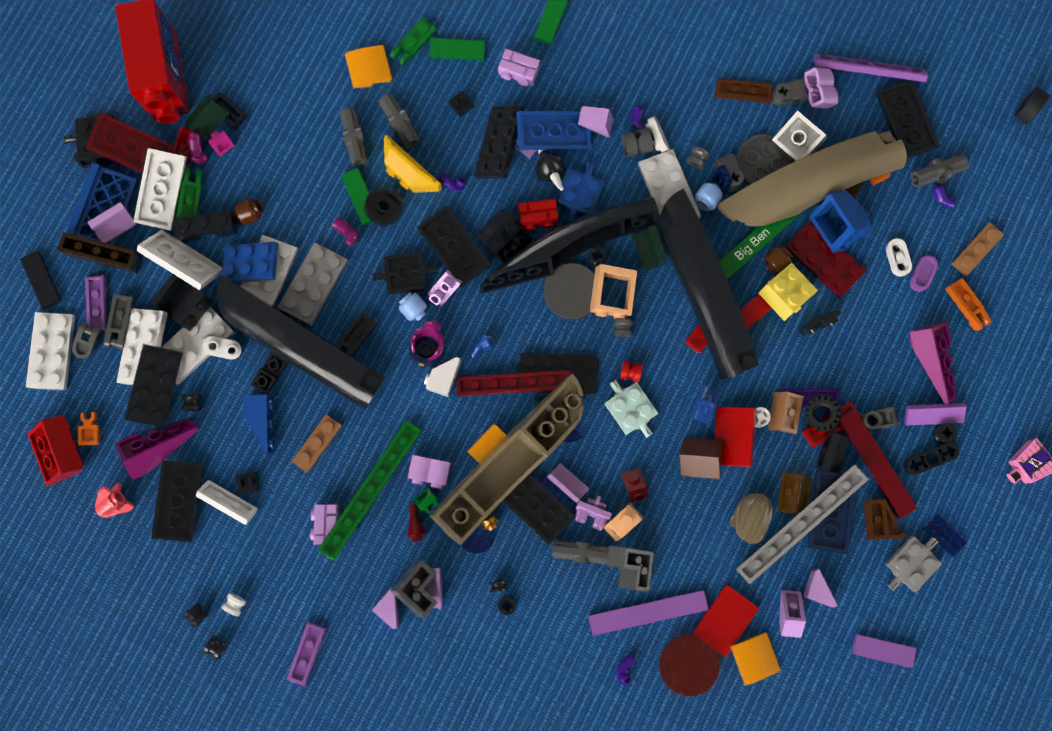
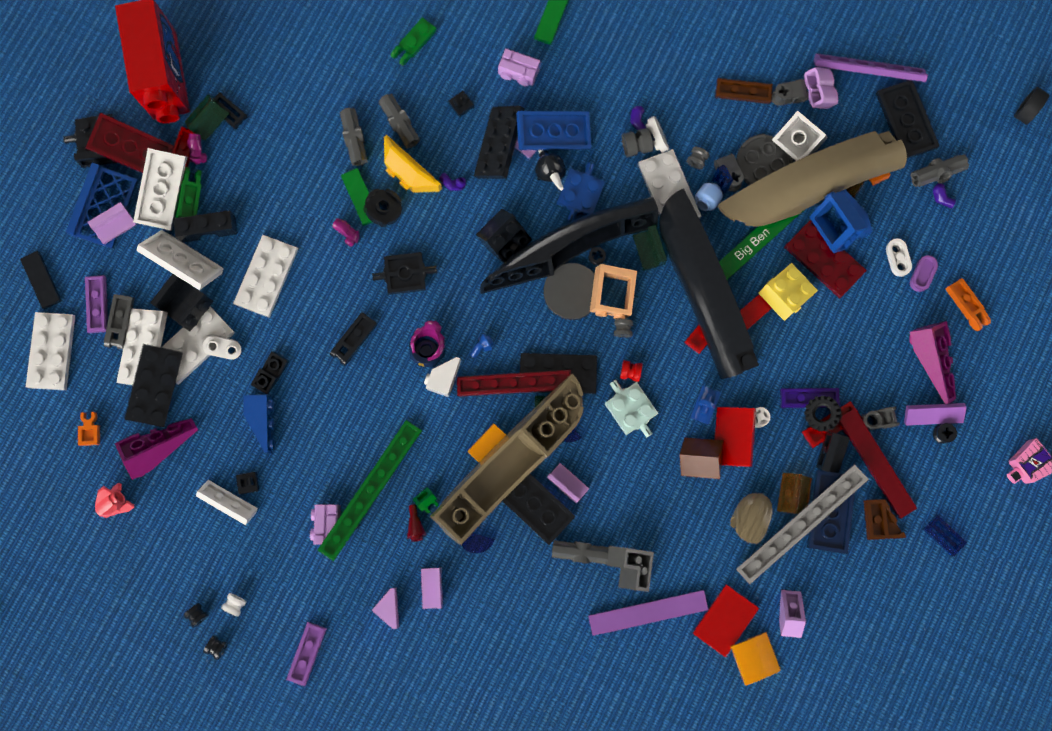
red slope [27,415,84,486] -> none
dark brown brick [57,232,143,274] -> none
dark grey plate [72,322,101,359] -> none
black plate [151,460,202,542] -> none
black wheel [182,394,202,411] -> none
dark pink tile [208,130,234,157] -> none
black slope [216,275,385,409] -> none
blue plate [222,241,279,283] -> none
reddish brown head [233,198,263,225] -> none
light grey plate [277,243,348,326] -> none
medium nougat plate [291,415,342,473] -> none
light orange slope [345,45,392,88] -> none
dark grey brick [390,560,438,618] -> none
light blue head [399,293,427,321] -> none
lavender brick [408,455,452,489] -> none
black plate [417,206,491,288] -> none
lavender hips [427,270,462,306] -> none
green tile [429,38,485,61] -> none
pearl gold plate [481,514,499,531] -> none
black bush [489,581,507,592] -> none
black bush [498,597,516,615] -> none
red brick [518,199,558,231] -> none
lavender hips [575,495,612,530] -> none
lavender slope [578,106,614,137] -> none
light nougat torso [603,503,643,542] -> none
dark purple arm [616,654,636,685] -> none
dark red bracket [621,468,648,502] -> none
clear red tile [659,635,720,696] -> none
reddish brown head [764,246,793,273] -> none
medium nougat panel [767,392,803,434] -> none
black slope [799,310,841,336] -> none
lavender slope [803,569,837,608] -> none
medium lavender tile [852,634,916,668] -> none
light grey plate [885,536,942,592] -> none
black beam [904,443,960,475] -> none
medium nougat plate [951,222,1004,277] -> none

